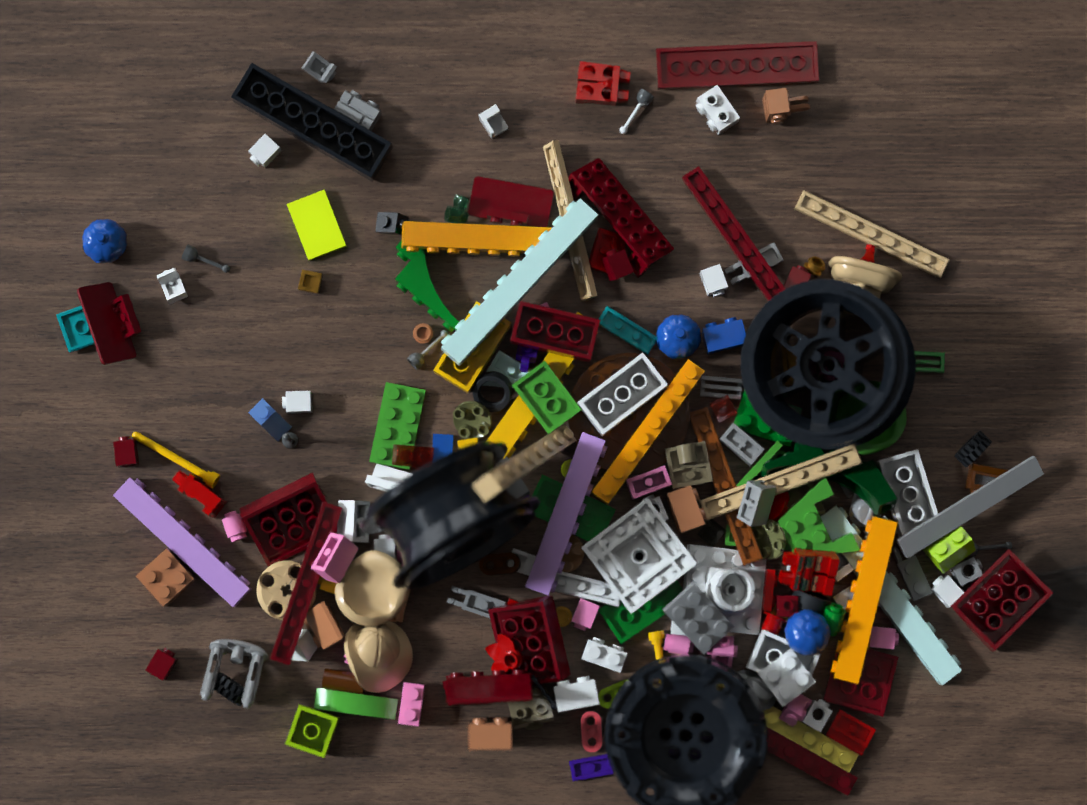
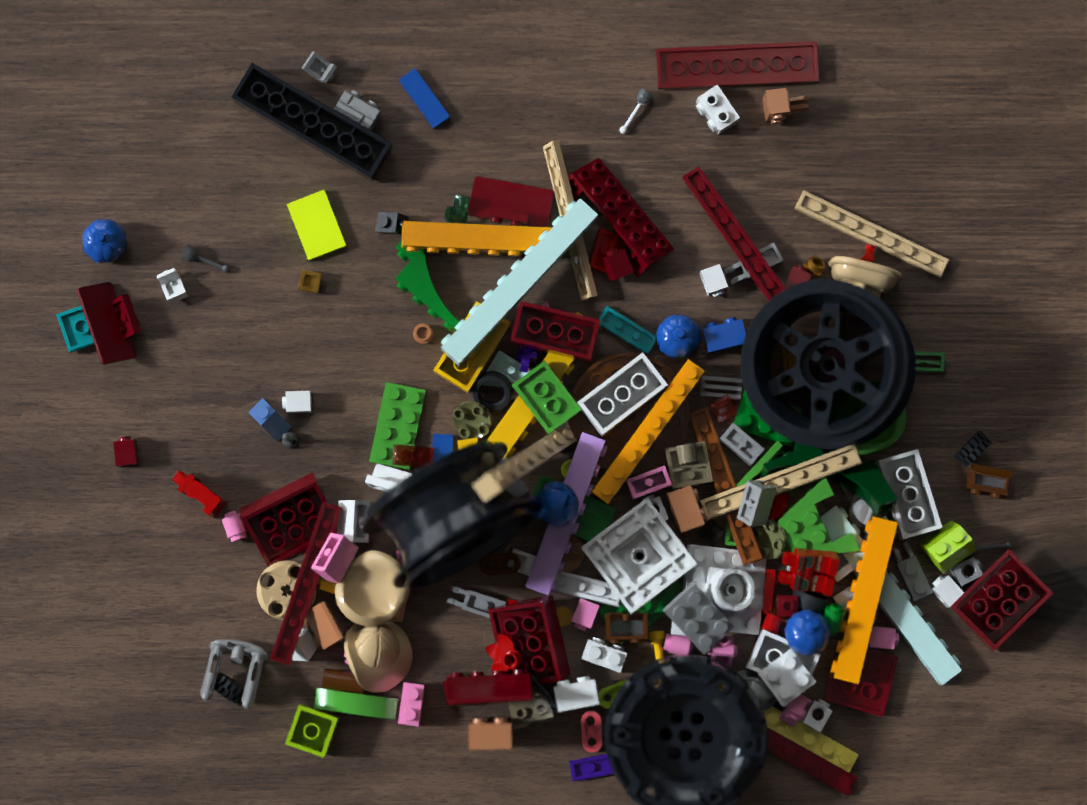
lavender brick [113,478,252,607] -> none
yellow piece [132,432,221,489] -> none
nougat brick [136,548,197,607] -> none
dark red brick [145,647,178,681] -> none
white brick [249,134,282,168] -> none
white brick [374,535,397,560] -> none
hinge [406,330,448,370] -> none
white panel [479,104,508,139] -> none
red hips [575,61,631,106] -> none
red plate [825,709,876,756] -> none
light grey tile [896,456,1044,558] -> none
none -> blue tile [399,68,450,129]
none -> blue piece [534,481,579,527]
none -> reddish brown window [605,612,648,643]

